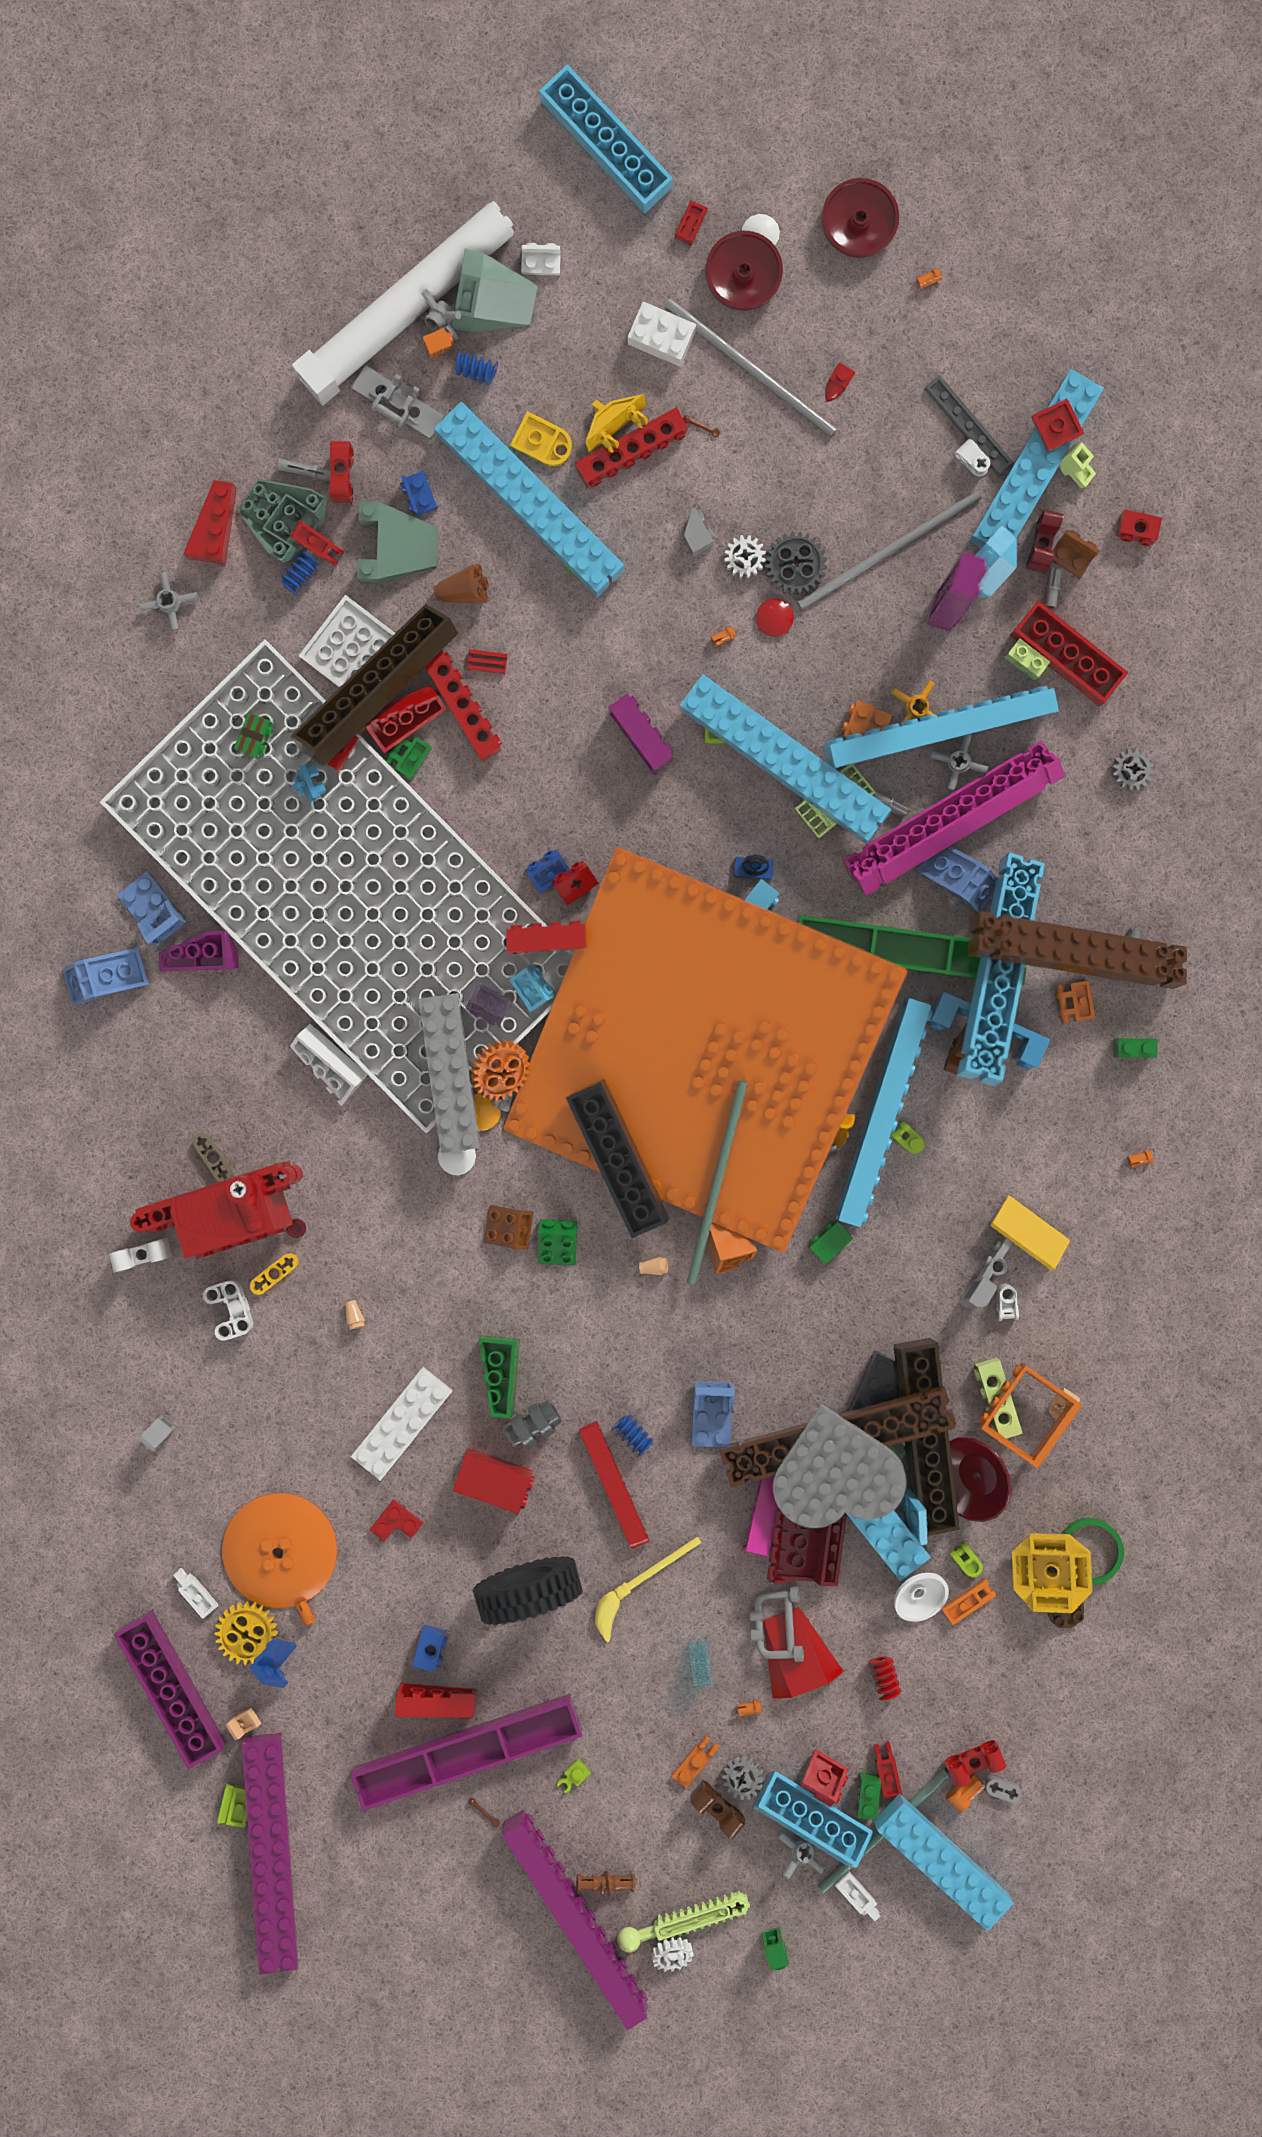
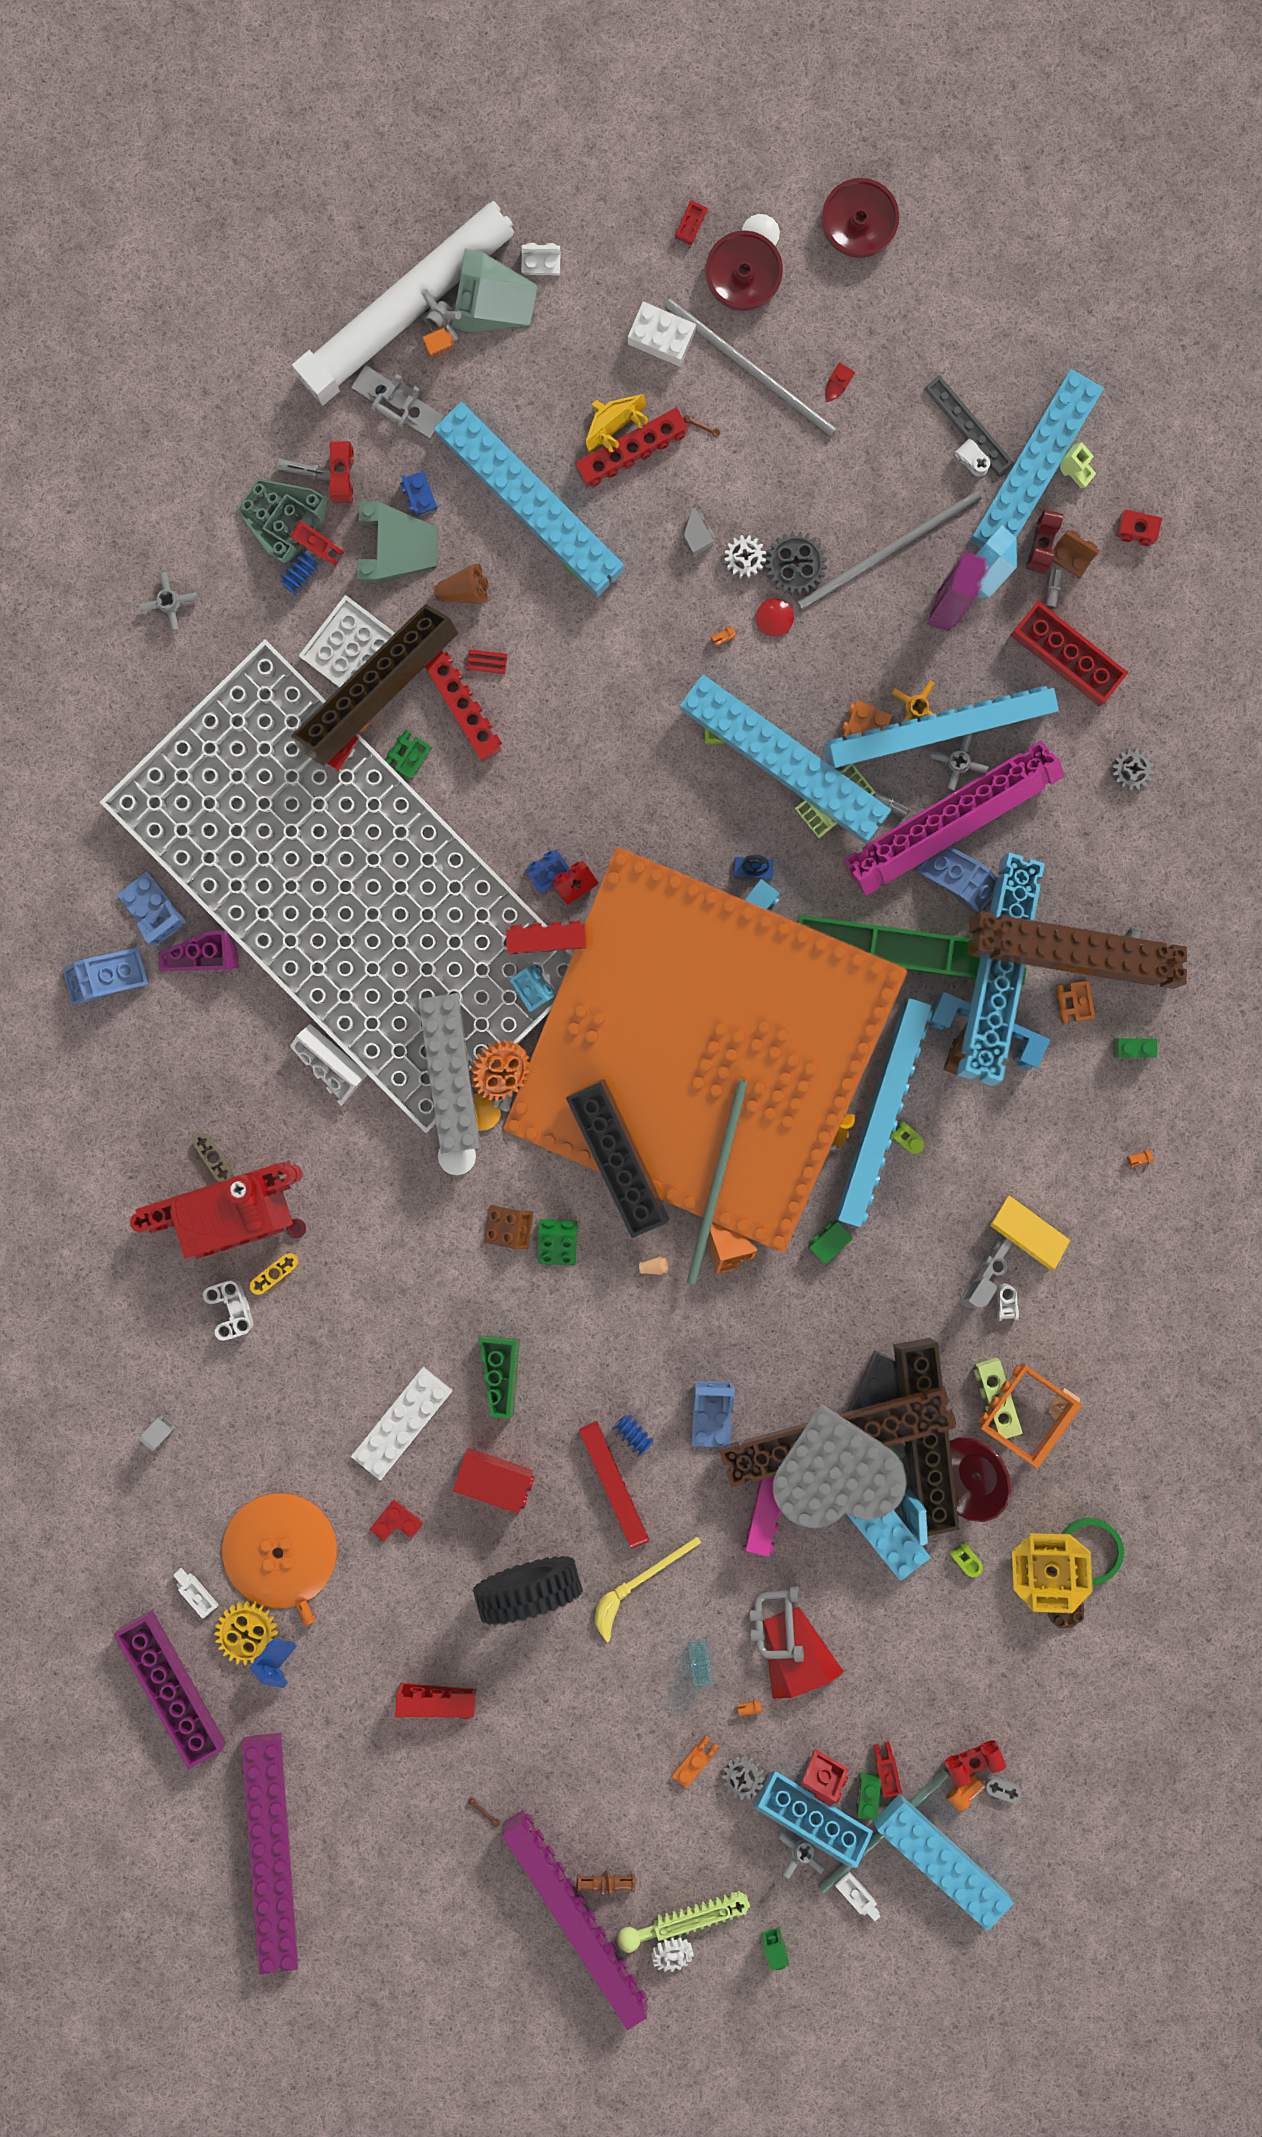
white beam [109,1237,172,1273] -> none
red wedge [183,480,237,565] -> none
lime plate [217,1783,247,1828] -> none
light nougat bracket [226,1707,261,1740] -> none
brick [234,712,274,760] -> none
dark azure hips [291,764,326,803] -> none
light nougat cone [345,1300,365,1330] -> none
magenta piece [350,1694,582,1811] -> none
red wedge [365,685,447,753] -> none
blue brick [412,1625,448,1672] -> none
blue piece [456,350,498,385] -> none
clear purple bracket [466,983,513,1027] -> none
dark grey piece [504,1401,562,1450] -> none
yellow tile [510,411,572,466] -> none
medium azure brick [539,64,673,214] -> none
lime plate [557,1758,591,1794] -> none
magenta brick [608,693,674,775] -> none
reddish brown beam [690,1780,745,1839] -> none
dark red slope [767,1507,847,1586] -> none
red piece [869,1656,902,1701] -> none
white dish [894,1573,949,1622] -> none
orange pin [916,268,942,289] -> none
orange plate [941,1578,996,1625] -> none
yellowish green brick [1004,639,1050,681] -> none
red plate [1031,398,1084,452] -> none

